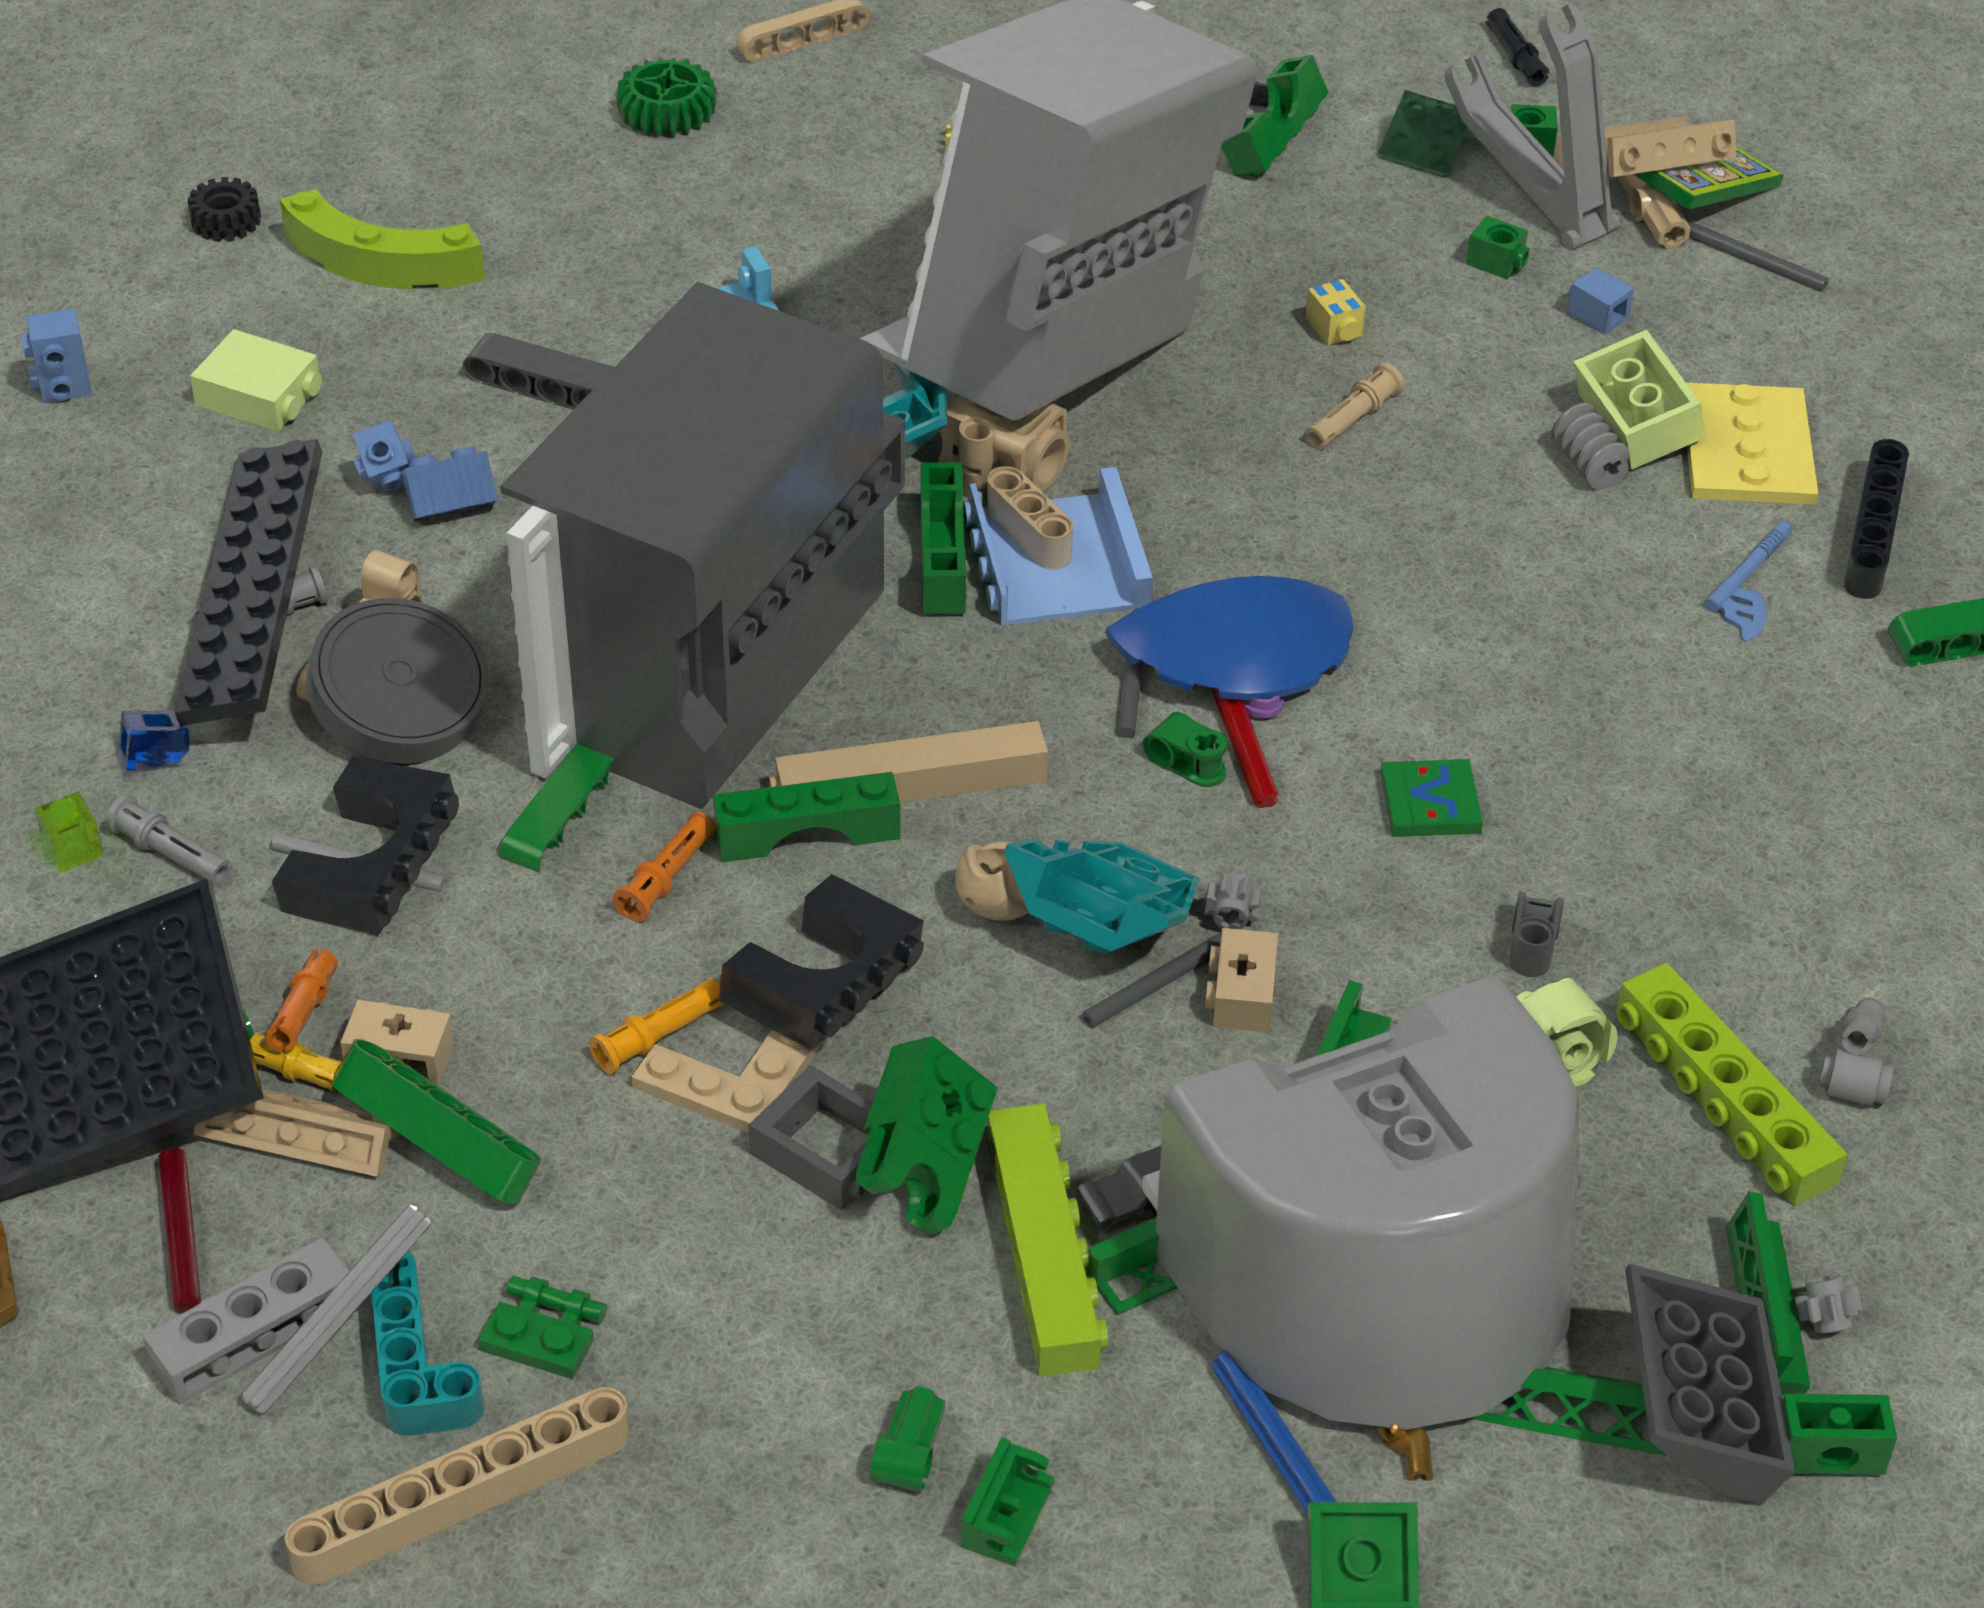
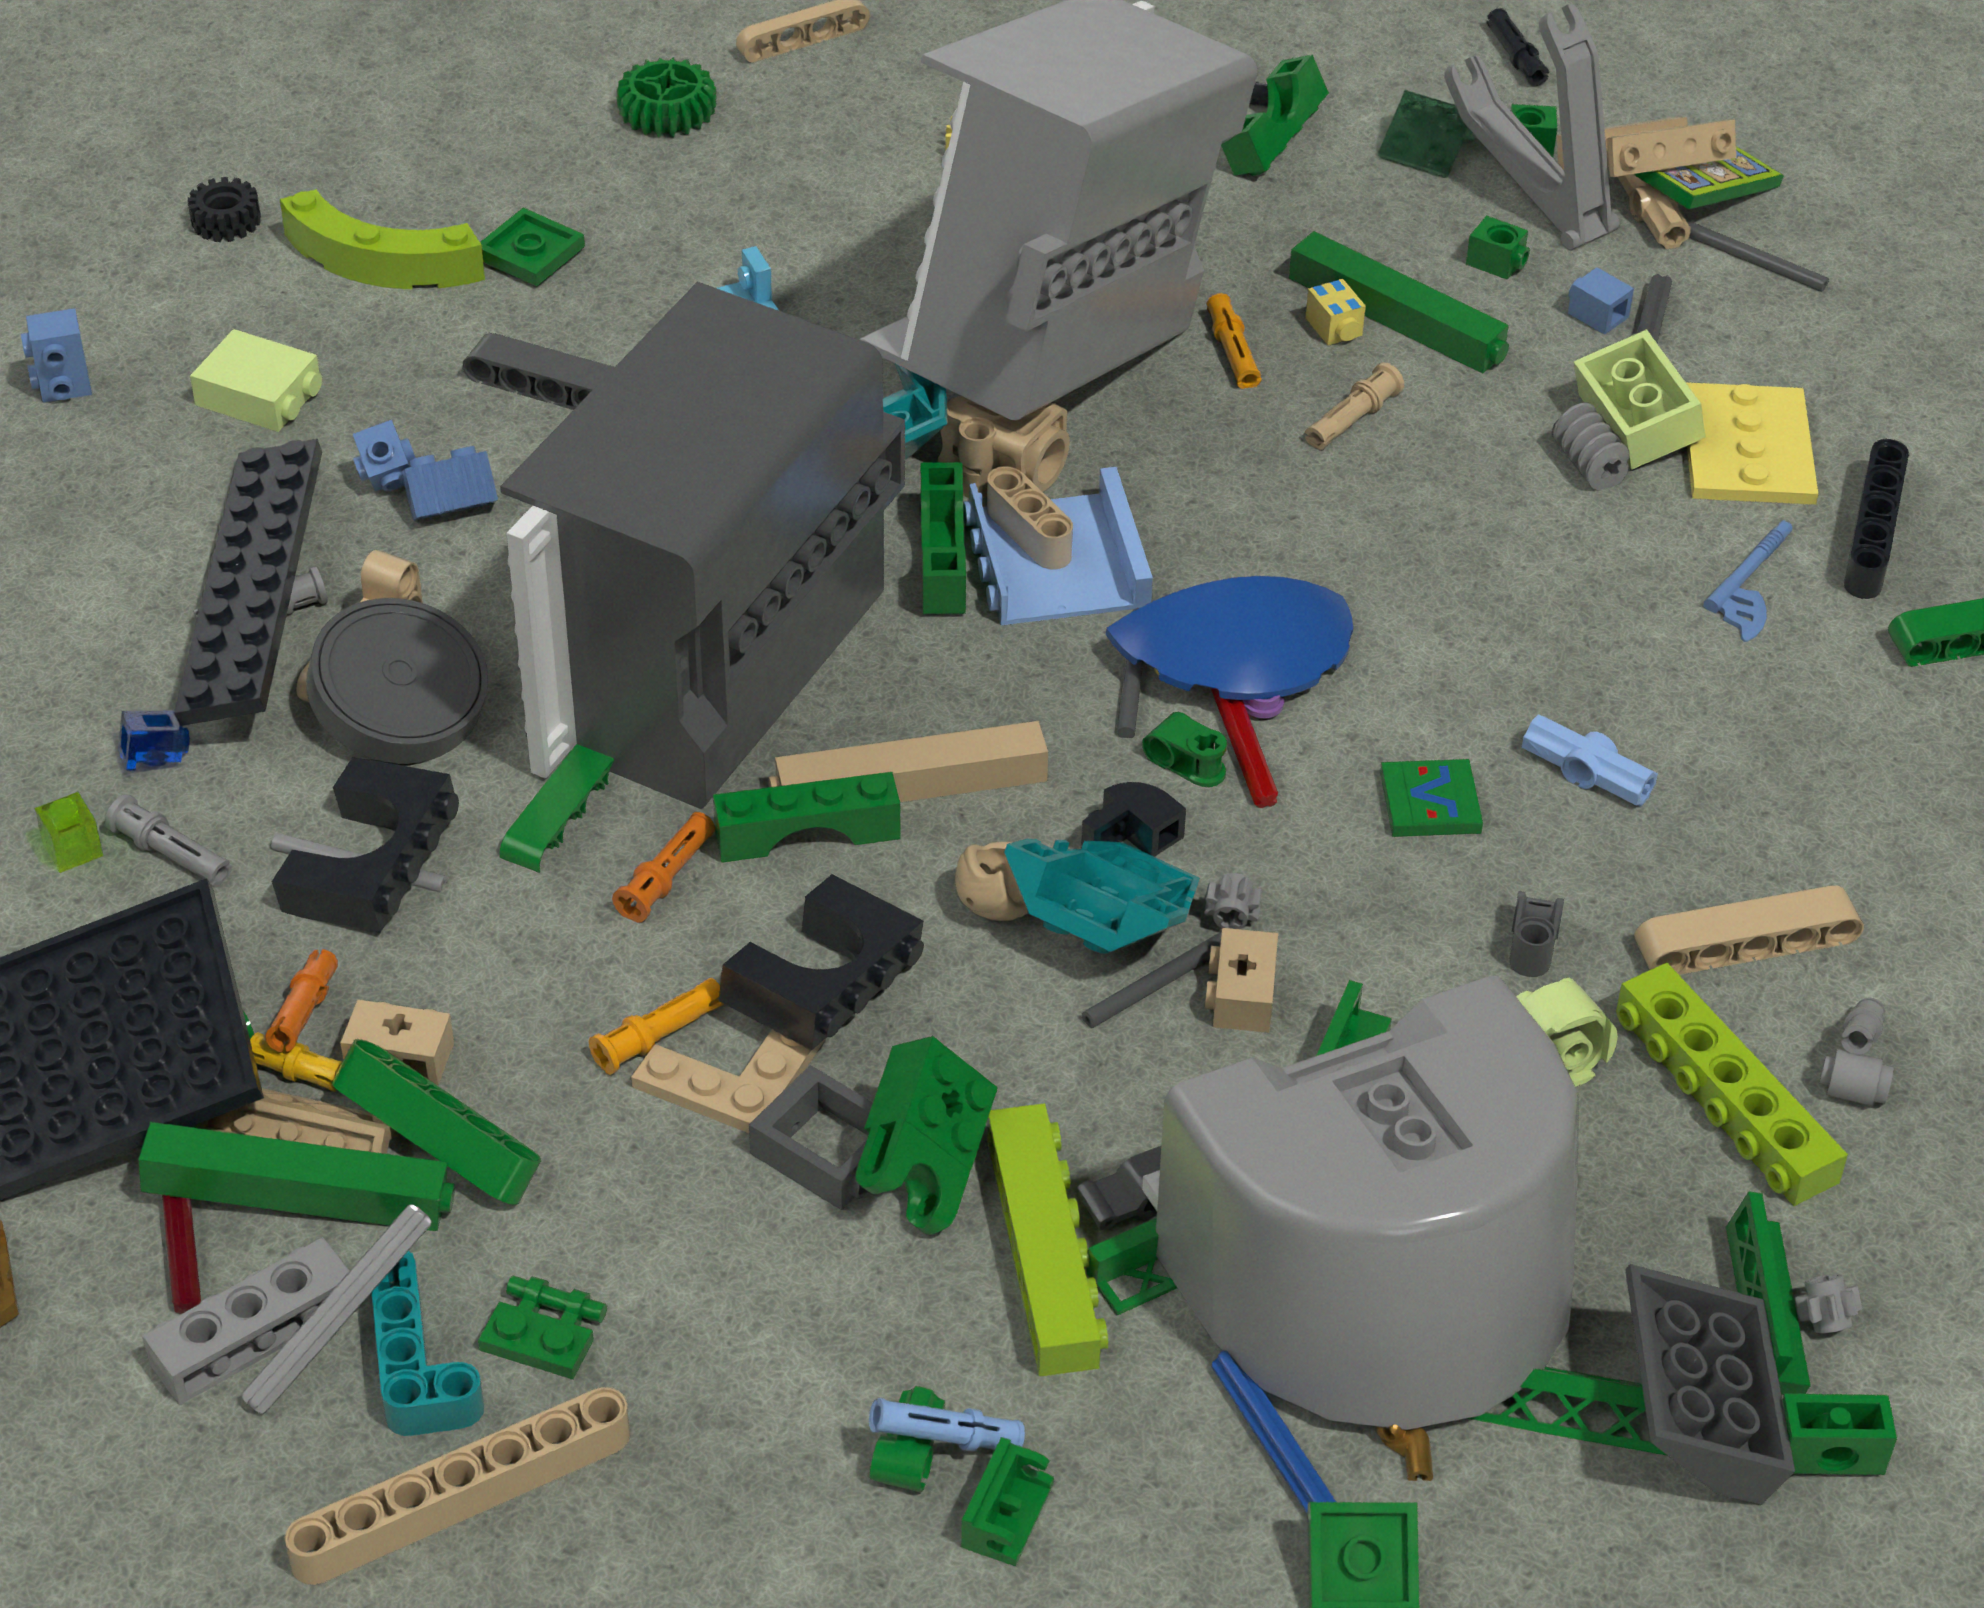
none -> green brick [138,1122,455,1231]
none -> green plate [480,207,585,286]
none -> light blue pin [869,1398,1025,1451]
none -> black brick [1081,782,1186,857]
none -> light orange pin [1206,293,1262,389]
none -> green brick [1289,231,1509,374]
none -> light blue piece [1522,714,1658,807]
none -> tan beam [1634,886,1864,975]
none -> dark grey axle [1637,274,1672,343]

